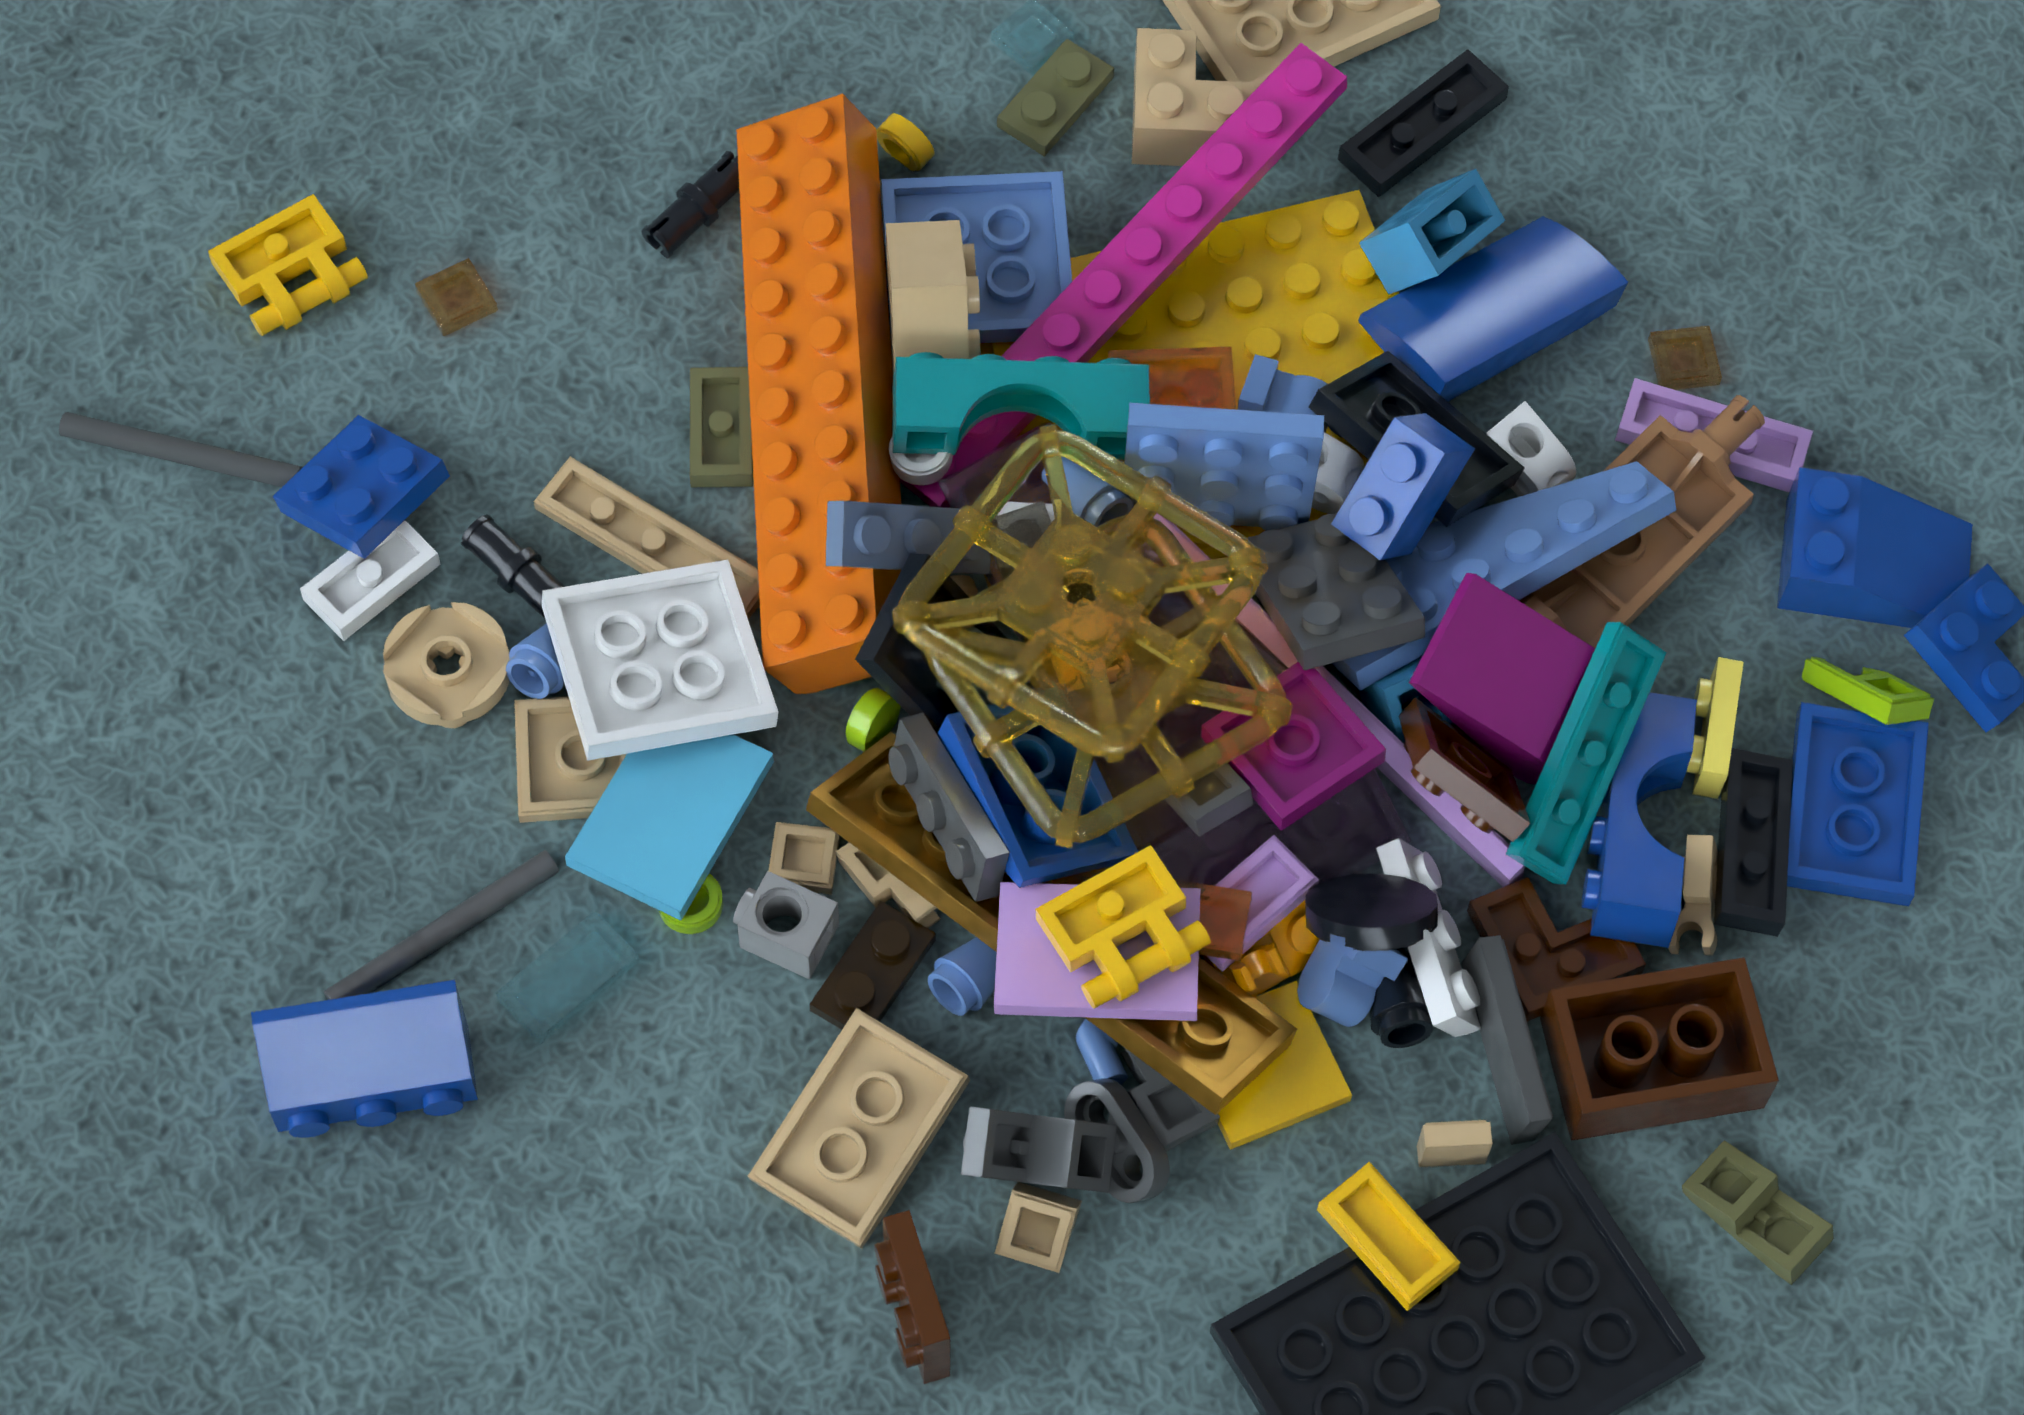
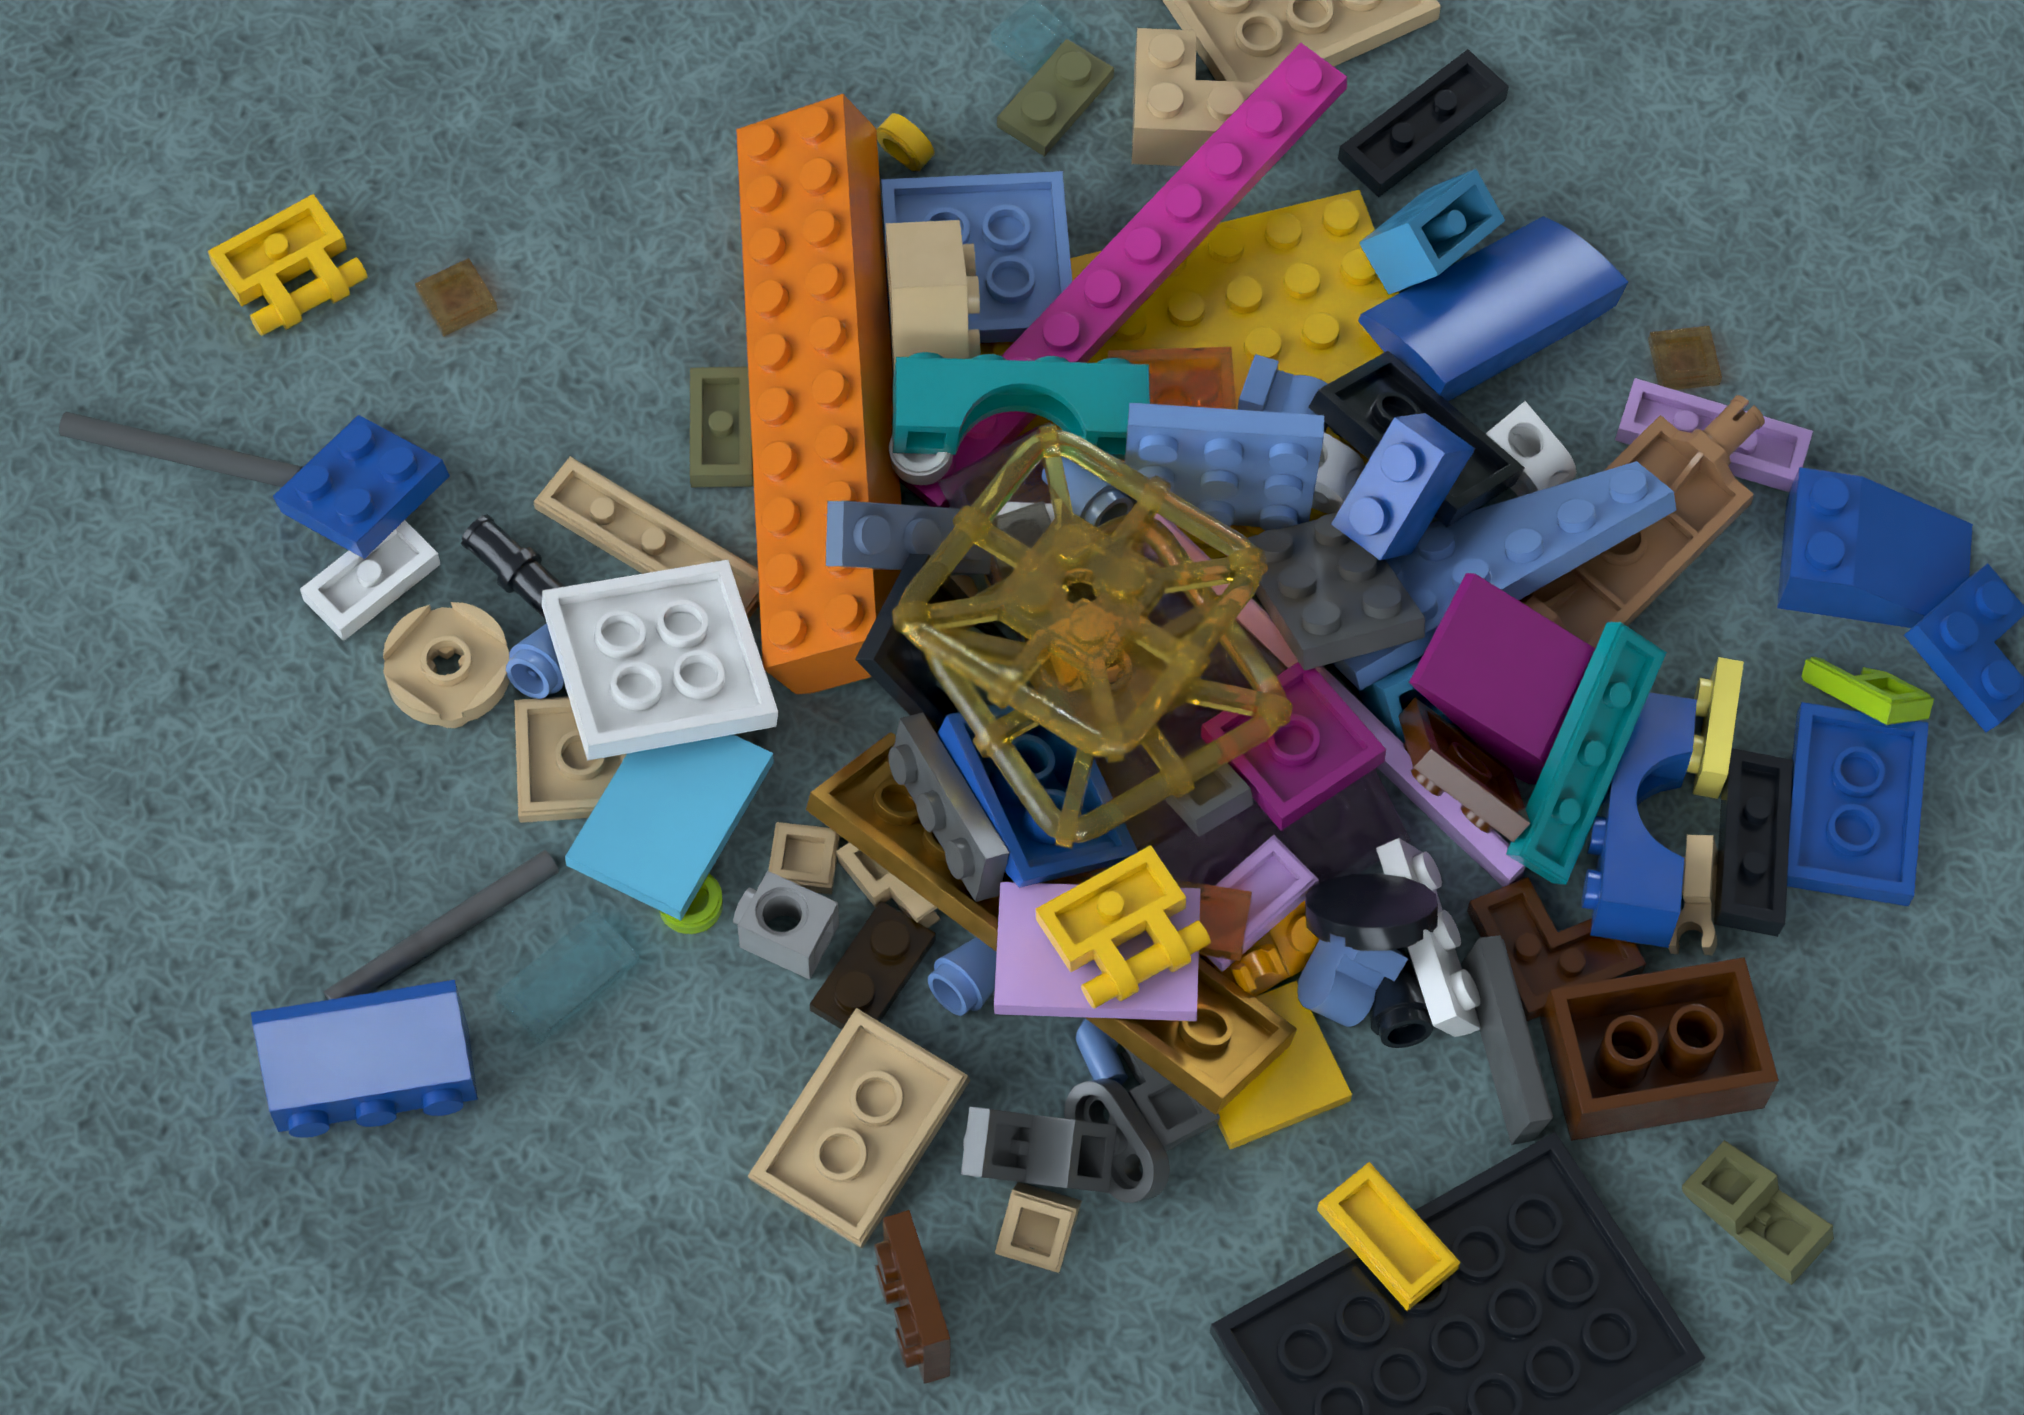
black pin [641,151,739,259] -> none
lime tile [846,687,901,752] -> none
tan tile [1417,1120,1493,1167] -> none

